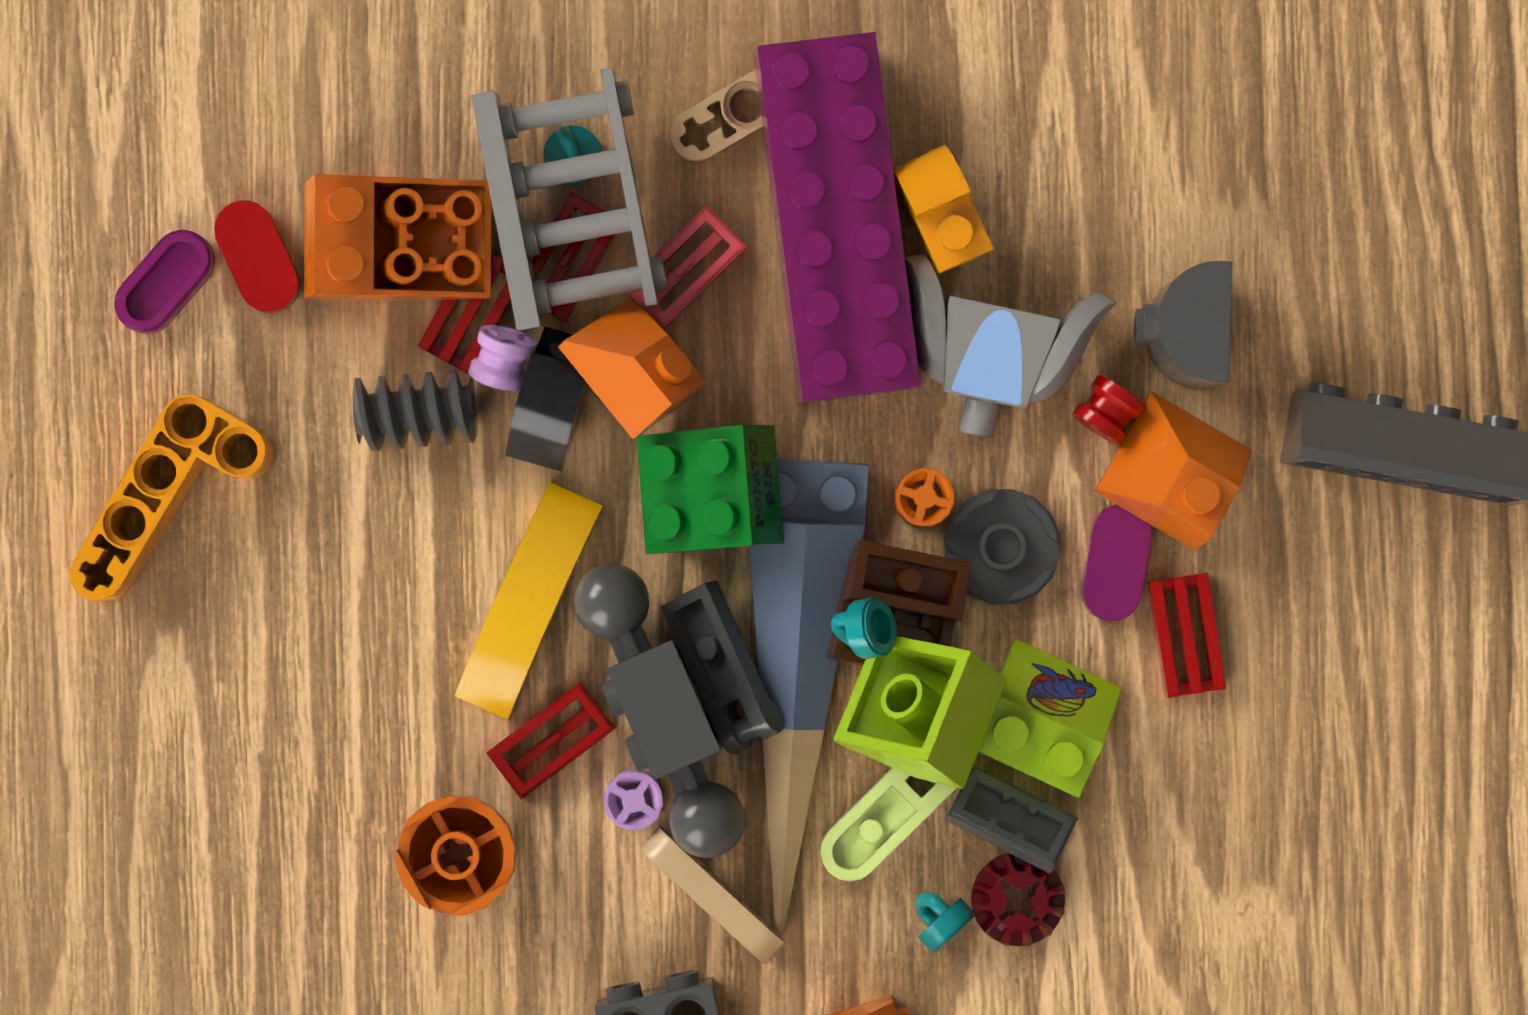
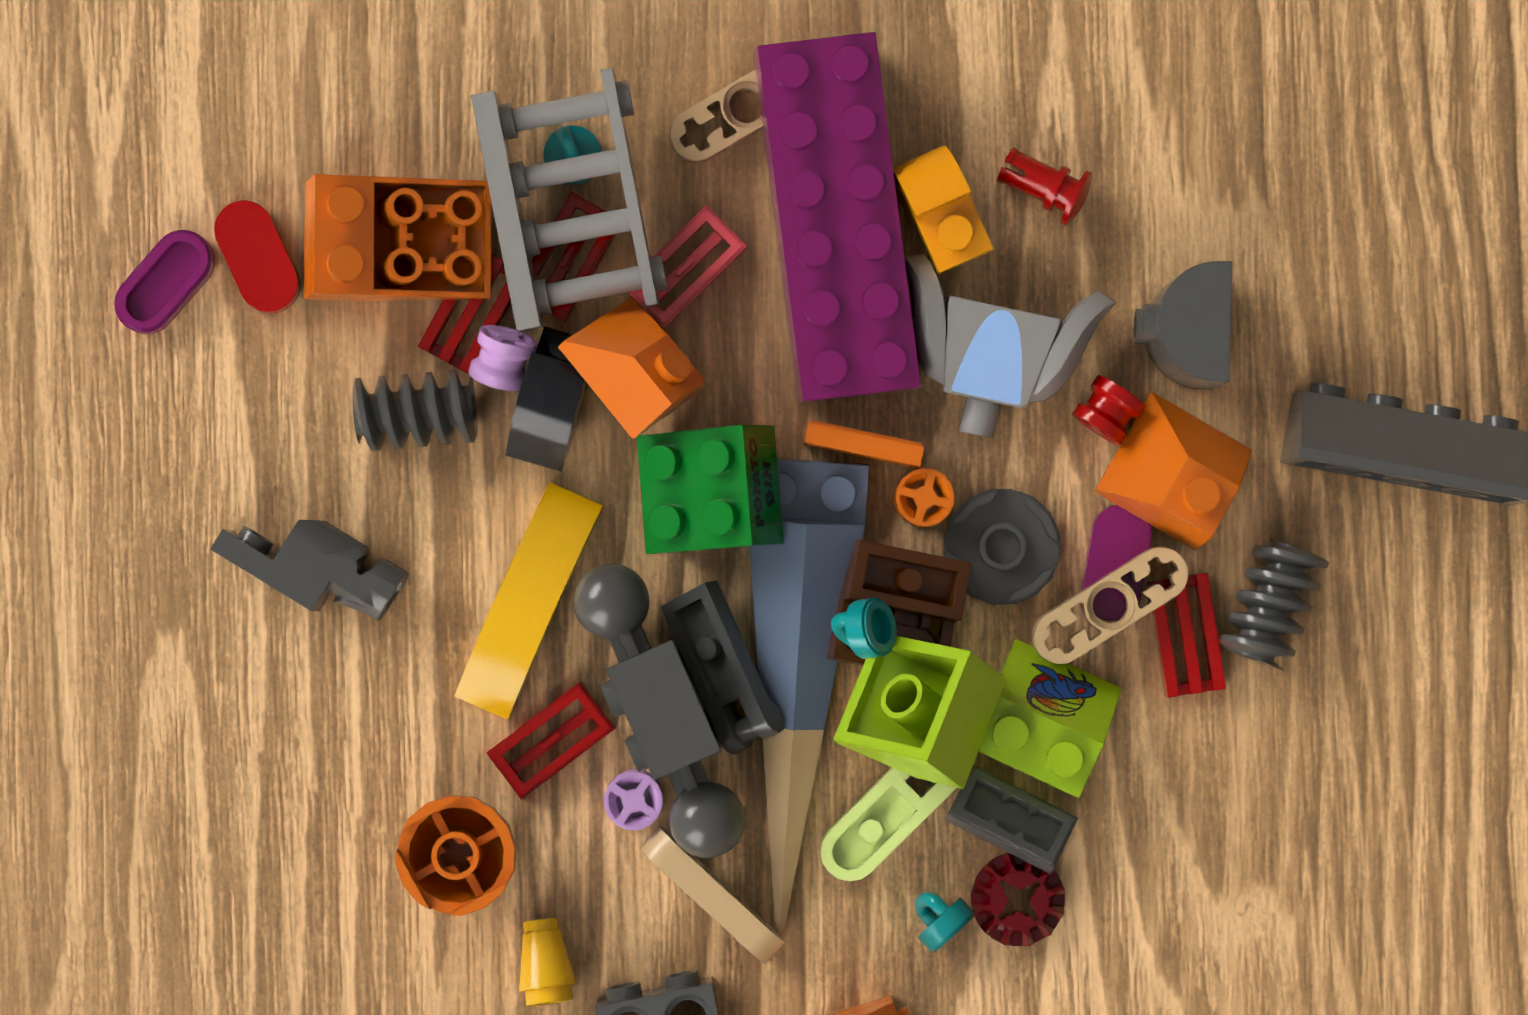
light orange beam [70,394,274,601] -> none
none -> dark grey plate [210,520,409,621]
none -> yellow cone [519,918,578,1006]
none -> orange tile [803,420,924,469]
none -> red pin [997,147,1092,226]
none -> tan beam [1032,547,1188,664]
none -> dark grey piece [1219,540,1329,671]

